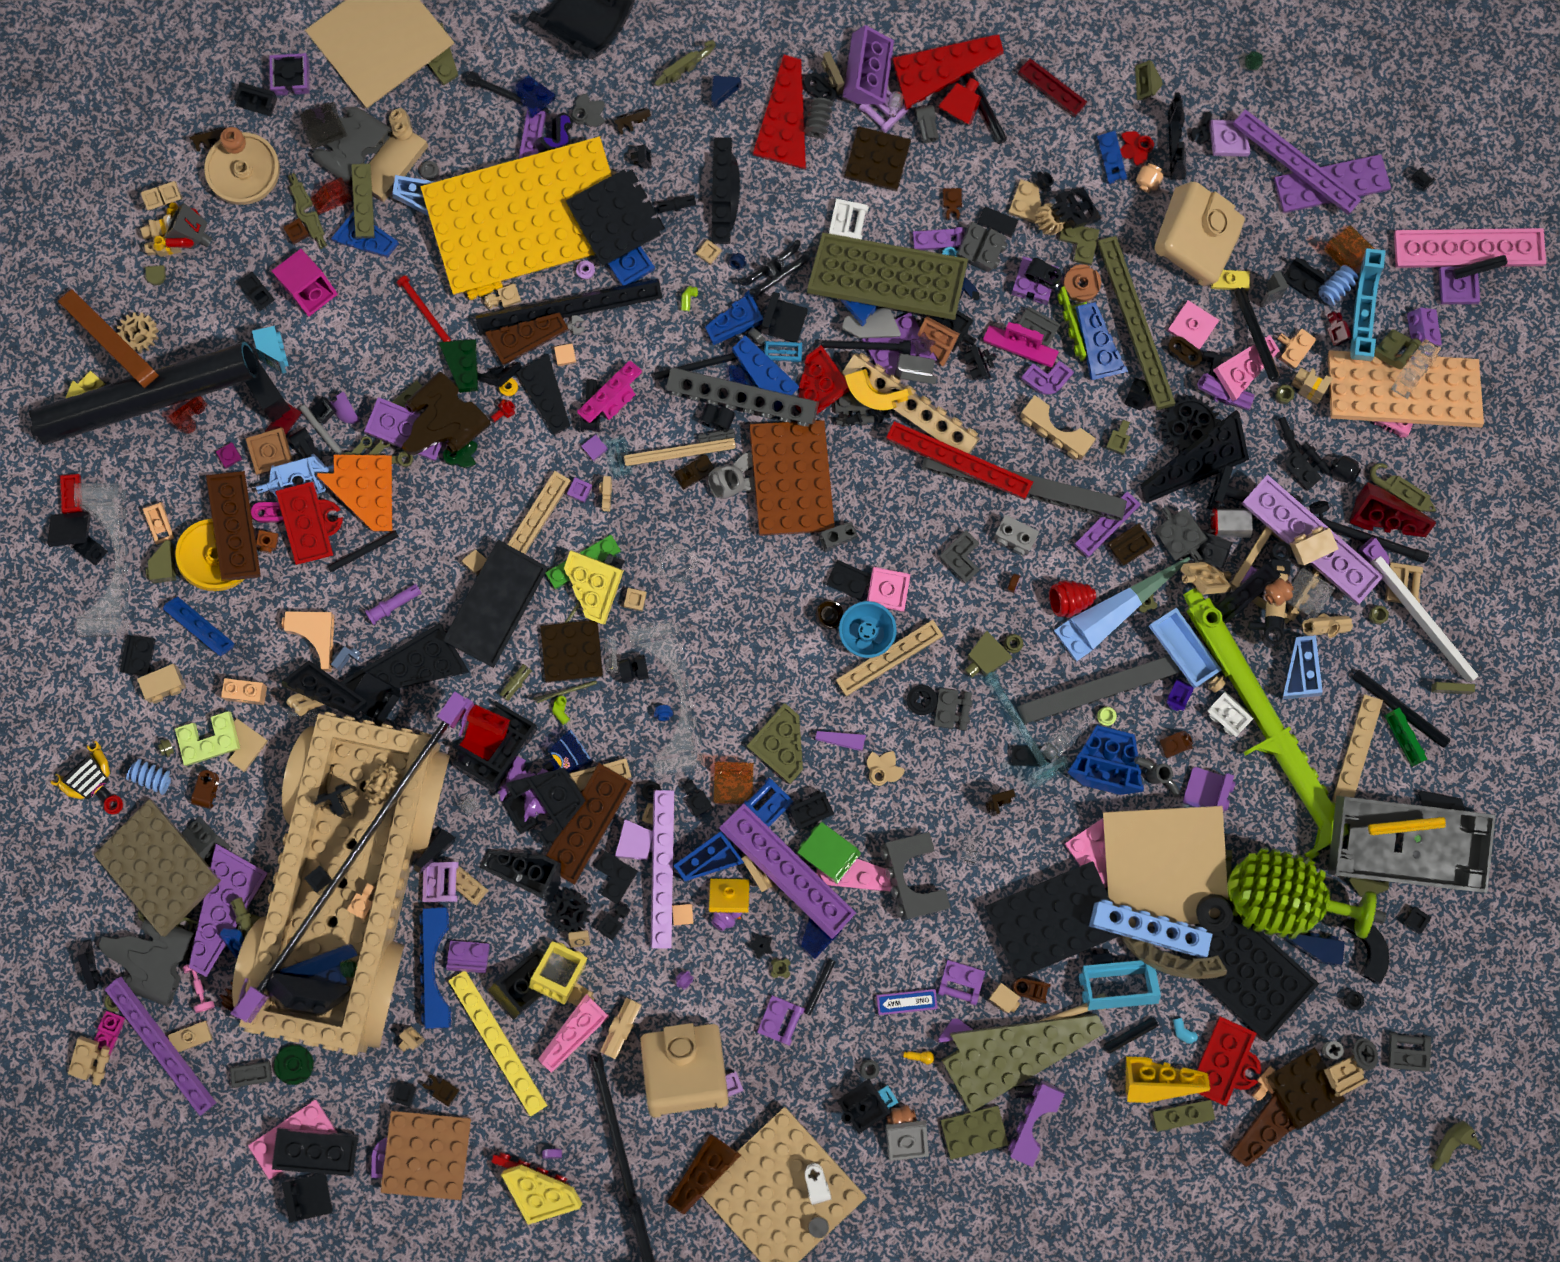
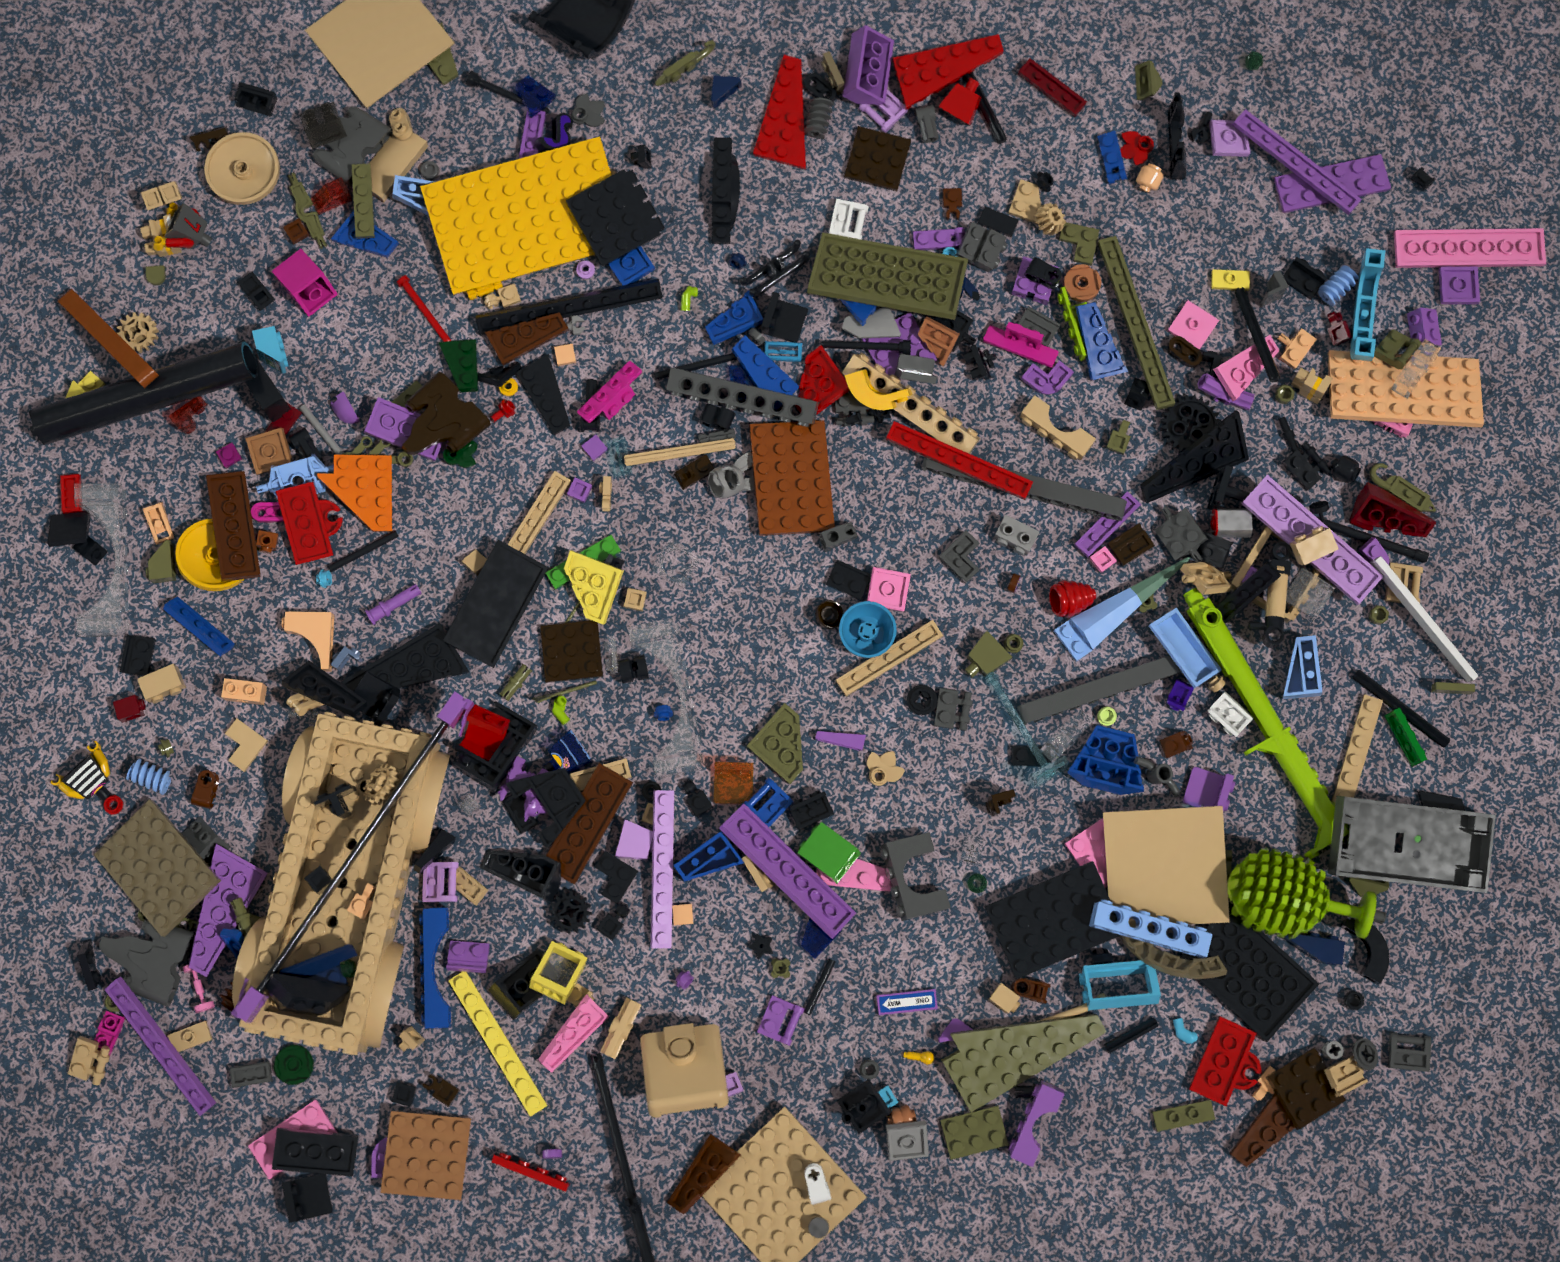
yellowish green plate [175,711,240,766] -> none
nougat piece [220,127,246,154] -> none
piece [269,53,310,96] -> none
black plate [310,396,336,424] -> none
light yellow plate [501,1165,582,1225] -> none
tan tile [568,930,591,948] -> none
dark brown plate [612,107,651,135] -> none
black pin [658,194,696,213] -> none
tan tile [696,239,722,265] -> none
yellow plate [709,879,749,913] -> none
medium lavender animal [711,912,742,932] -> none
clear cylinder [888,91,904,117] -> none
clear purple plate [911,332,935,356] -> none
medium lavender plate [938,960,985,1006] -> none
black piece [1051,187,1101,229] -> none
yellow wedge [1126,1056,1210,1103] -> none
tan piece [1155,182,1245,286] -> none
black tyre [1196,894,1233,932] -> none
nougat piece [1264,578,1294,607] -> none
tan piece [1302,613,1353,638] -> none
clear orange bracket [1323,225,1375,271] -> none
yellow axle [1368,817,1446,835] -> none
black plate [1403,906,1432,934] -> none
olive animal [1431,1120,1482,1171] -> none
black axle [1452,255,1508,279] -> none
none -> dark red brick [113,695,146,723]
none -> medium azure plate [316,569,332,588]
none -> clear green plate [967,874,987,893]
none -> bright pink plate [1089,546,1117,573]

